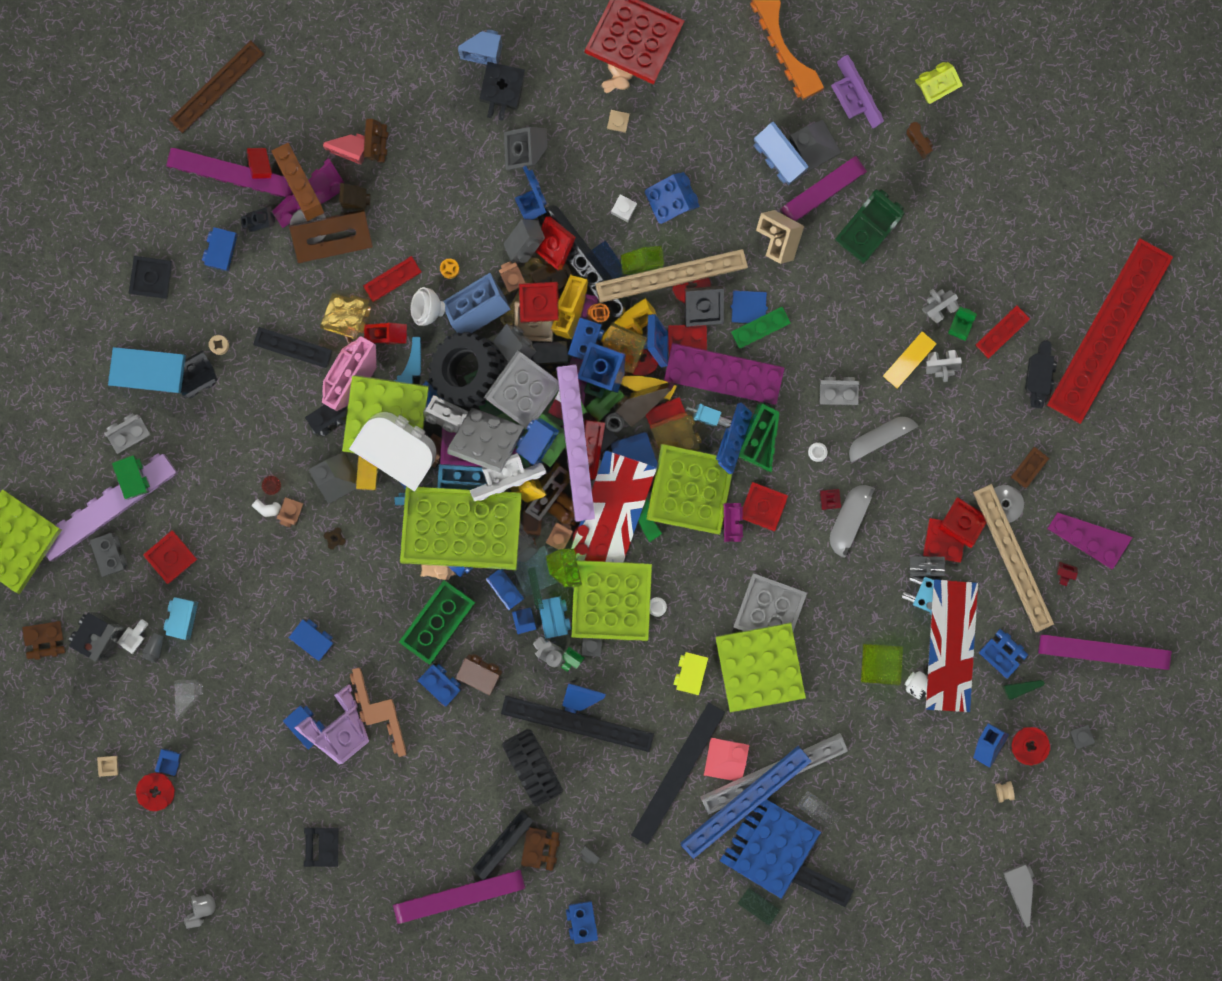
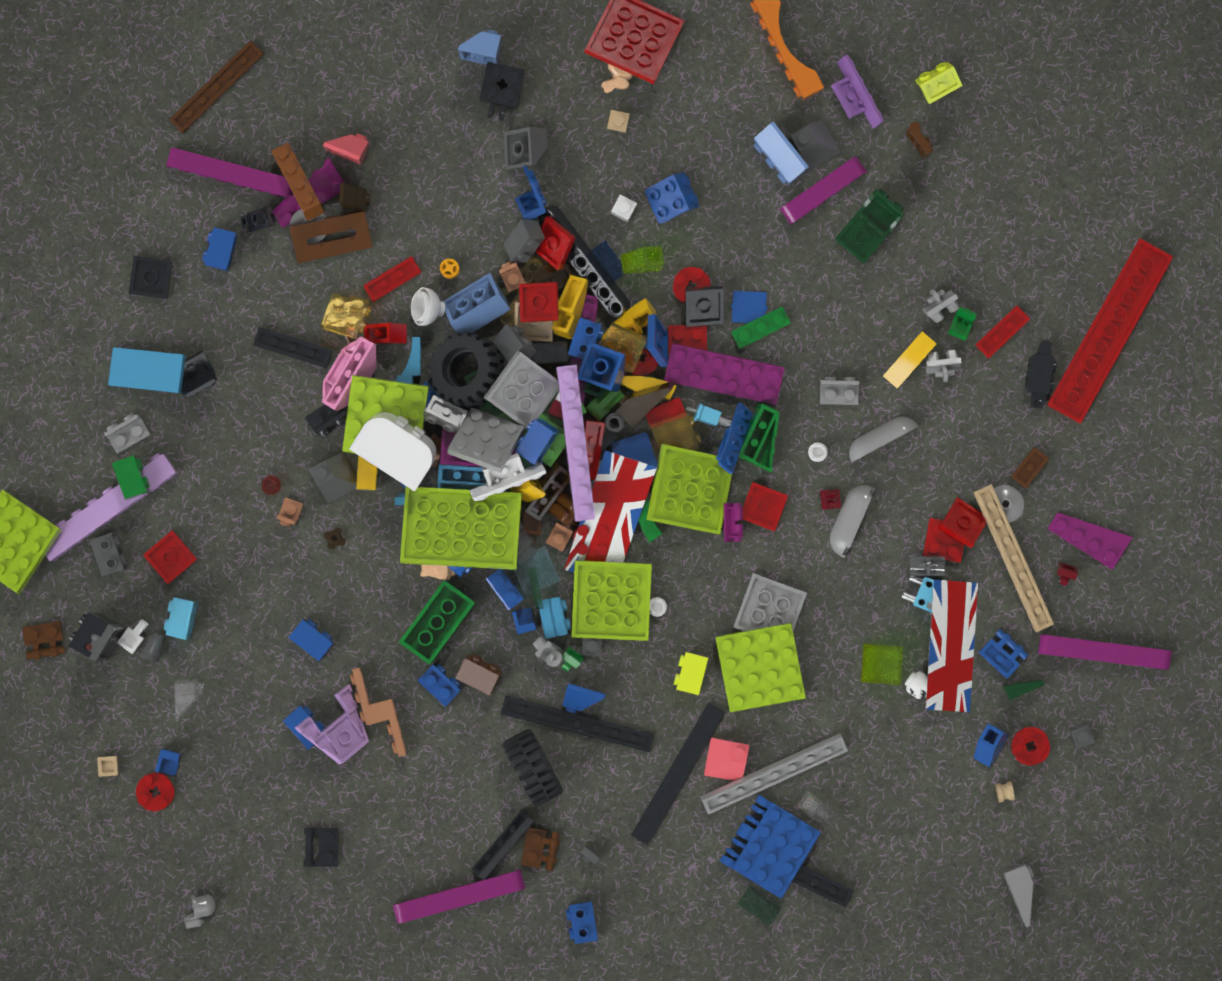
tan wheel [209,335,229,355] -> none
red tile [246,148,272,179] -> none
white arm [252,499,281,517] -> none
reddish brown plate [363,119,389,163] -> none
clear neon green slope [546,549,582,587] -> none
orange wheel [586,303,610,323] -> none
tan tile [595,249,748,303] -> none
blue plate [680,745,812,859] -> none
tan brick [756,210,804,264] -> none

